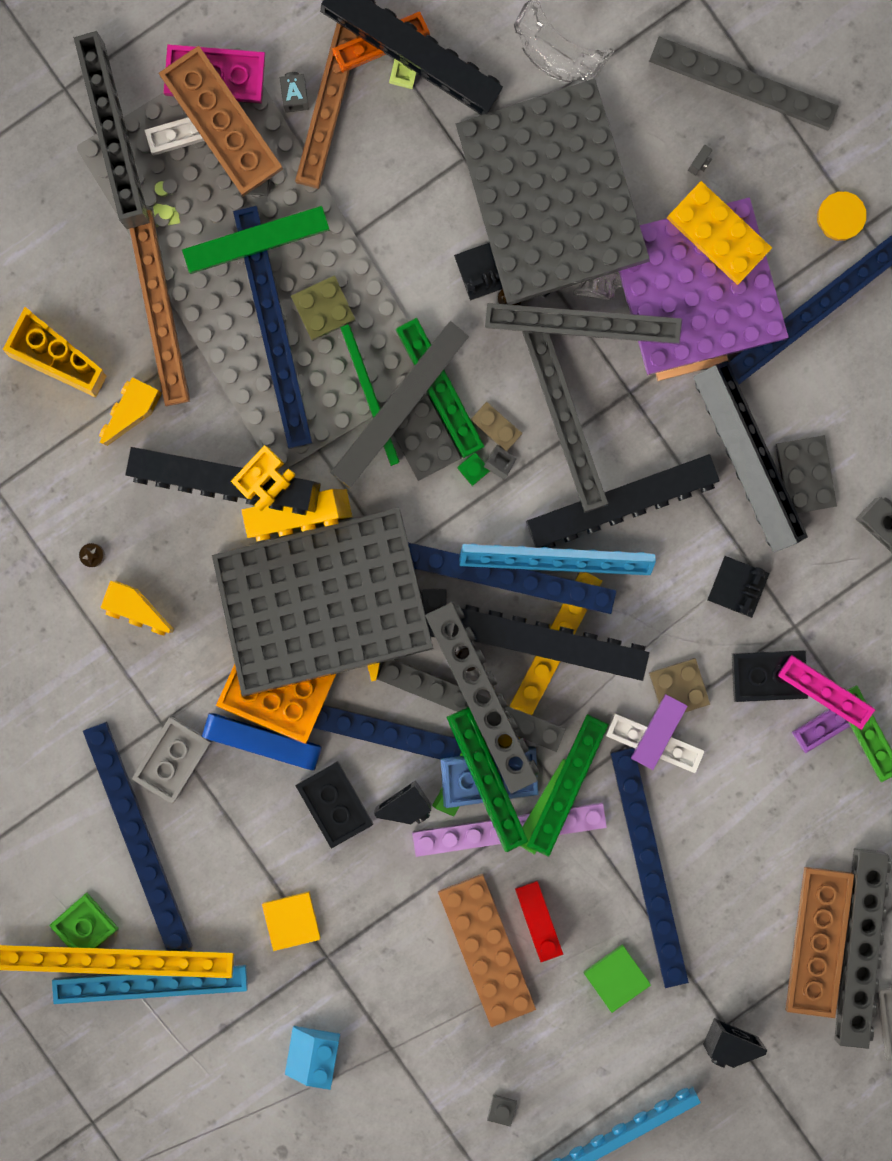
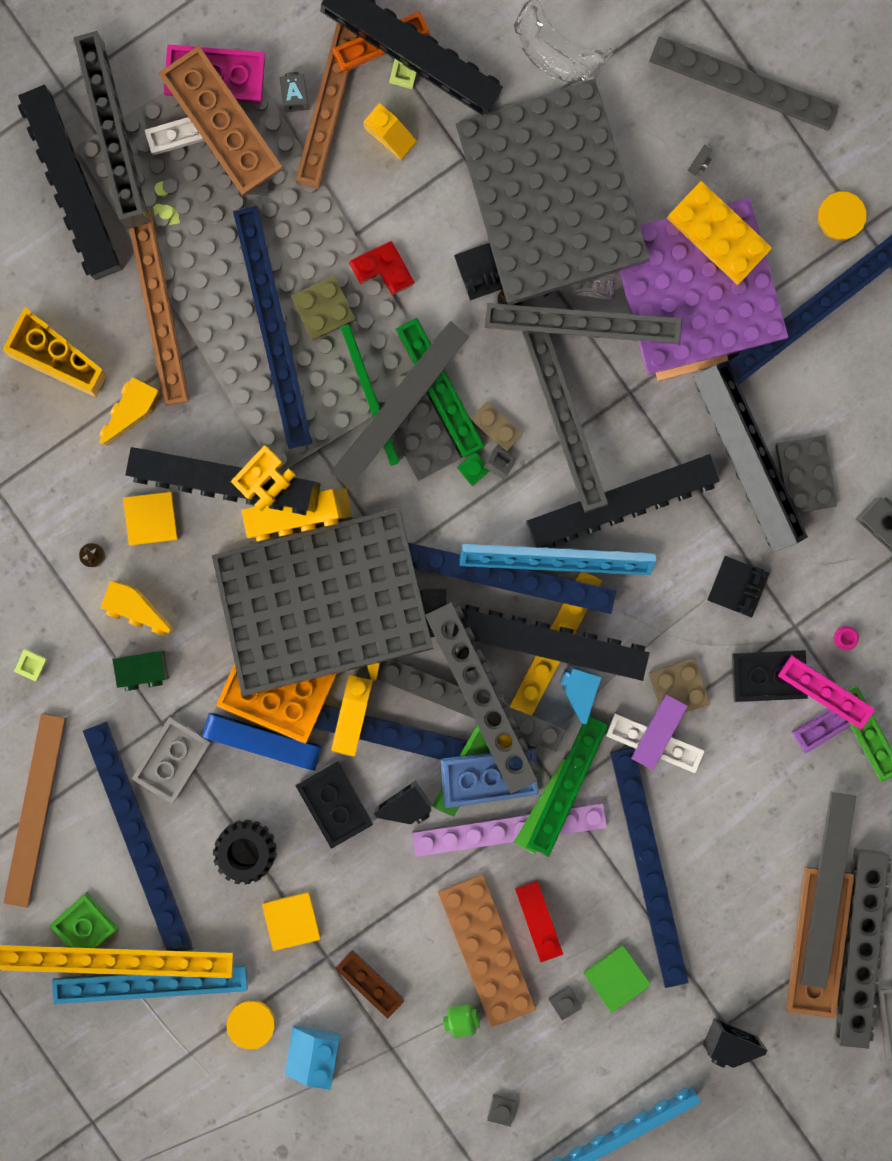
green tile [182,206,330,274] -> none
green tile [446,707,528,852] -> none
none -> medium nougat tile [3,713,66,908]
none -> yellowish green plate [14,649,48,681]
none -> black brick [18,84,122,280]
none -> dark green brick [112,650,169,691]
none -> yellow tile [123,492,178,546]
none -> black tyre [213,819,277,885]
none -> yellow tile [226,1000,275,1050]
none -> yellow slope [331,675,373,757]
none -> reddish brown plate [335,950,404,1019]
none -> red plate [349,241,415,296]
none -> yellow slope [364,103,417,161]
none -> bright green head [443,1004,480,1038]
none -> dark grey plate [549,986,582,1020]
none -> dark azure slope [560,666,601,724]
none -> dark grey tile [800,791,856,988]
none -> dark pink plate [834,626,859,650]

